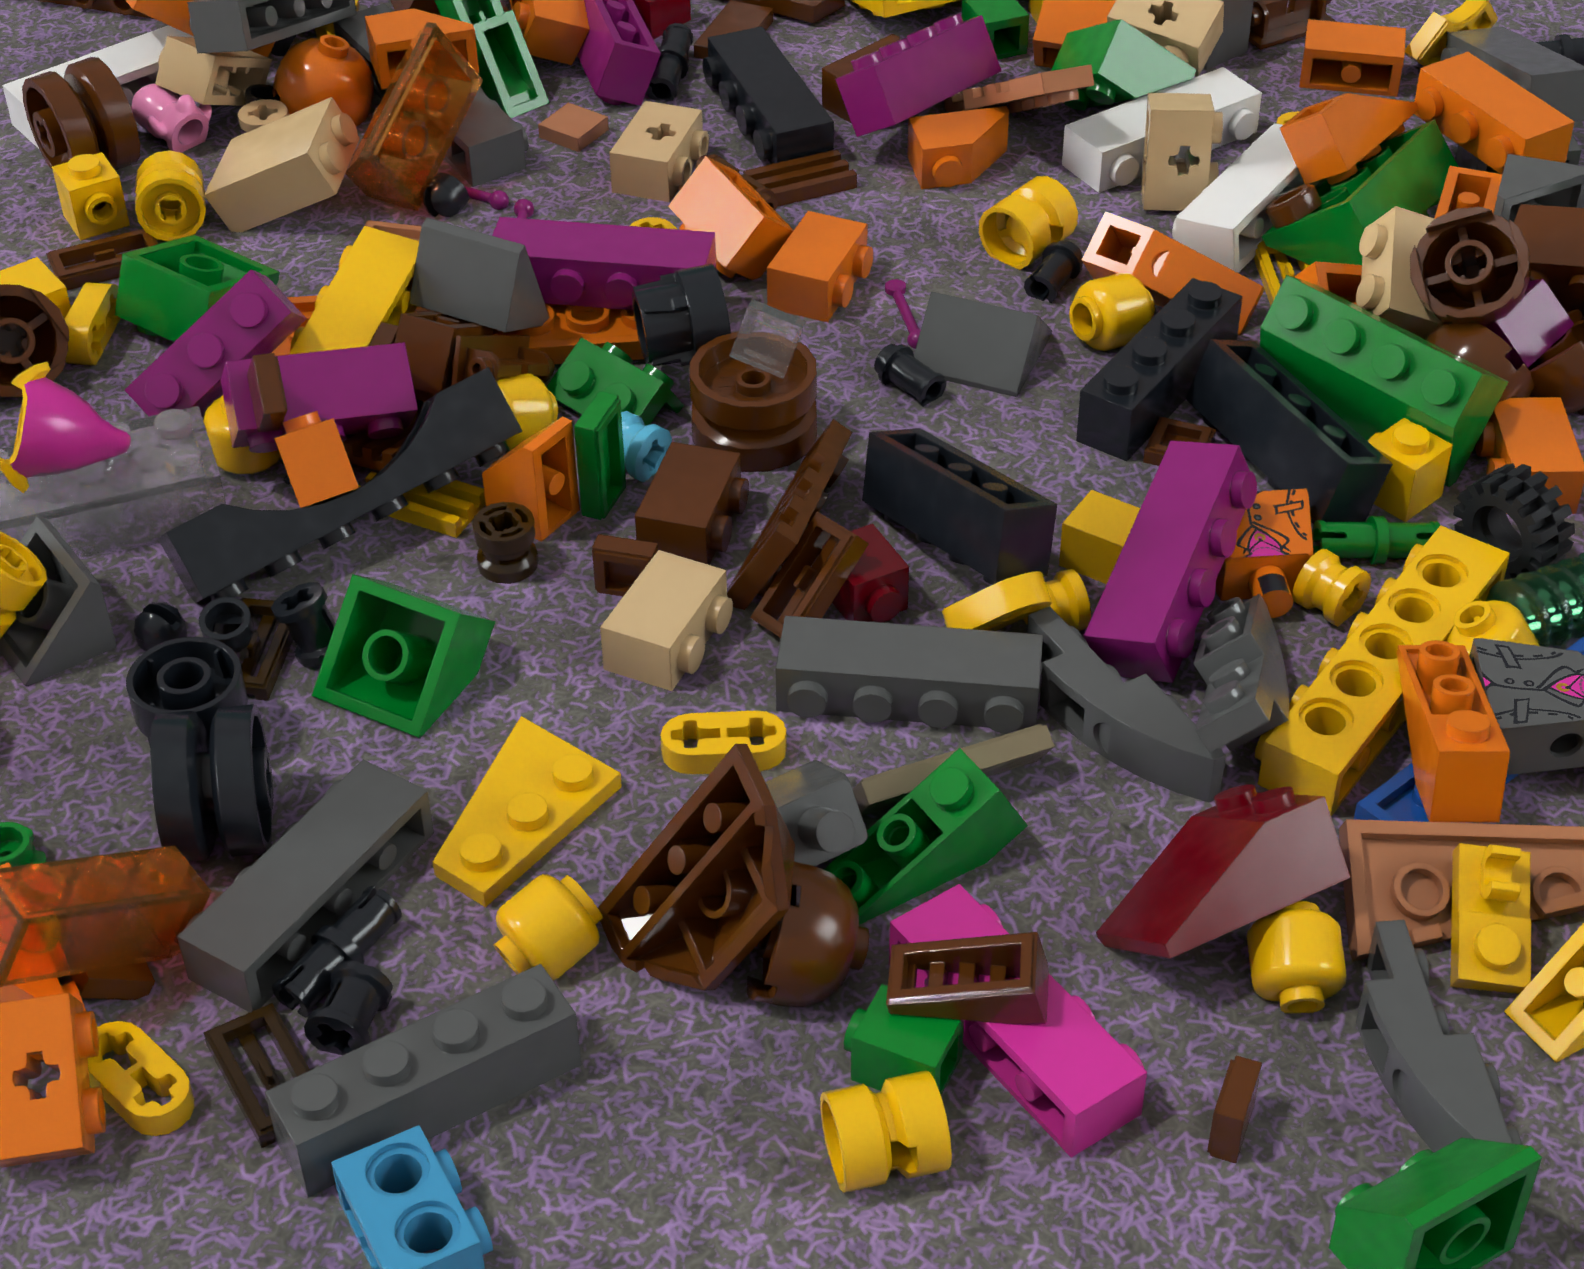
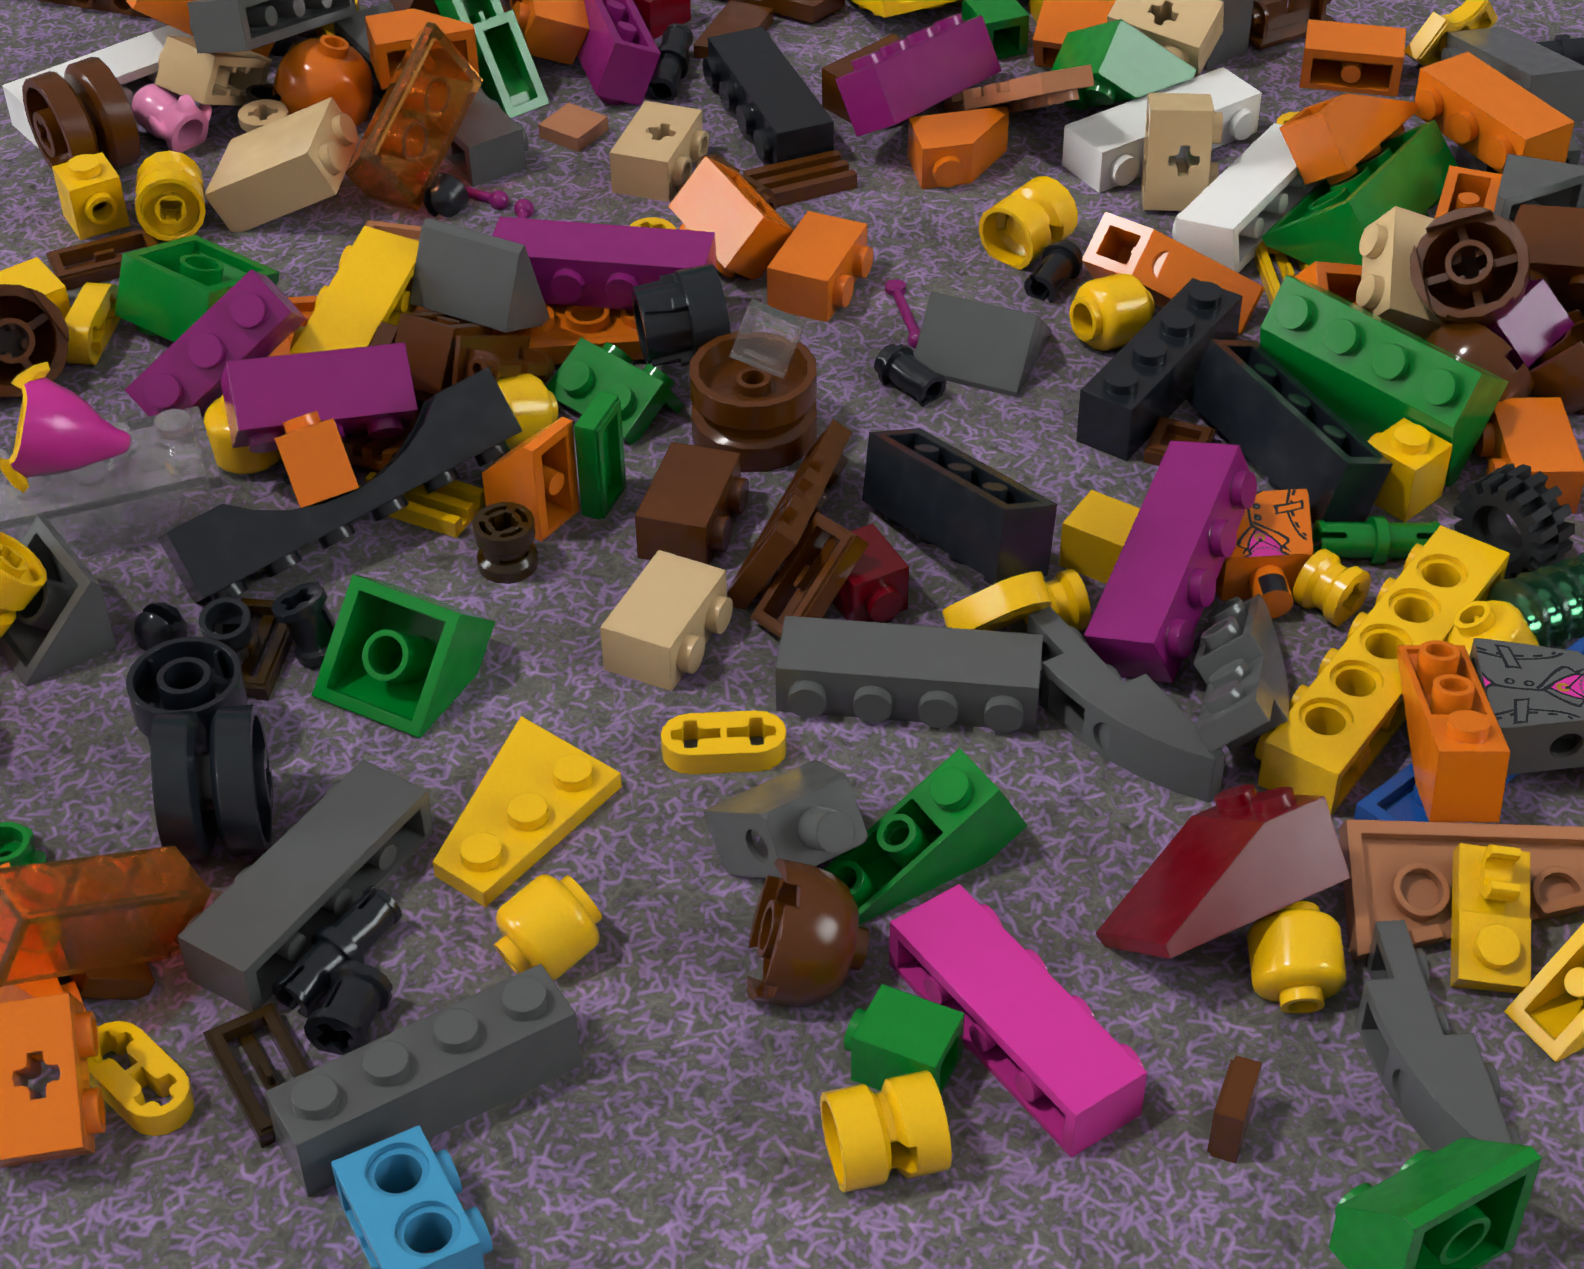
reddish brown tile [247,353,288,433] -> none
reddish brown tile [592,534,658,597] -> none
reddish brown wedge [598,744,795,991] -> none
medium azure wheel [621,411,672,482] -> none
dark tan tile [853,724,1055,816] -> none
reddish brown slope [886,932,1049,1024] -> none
reddish brown tile [1265,184,1322,228] -> none

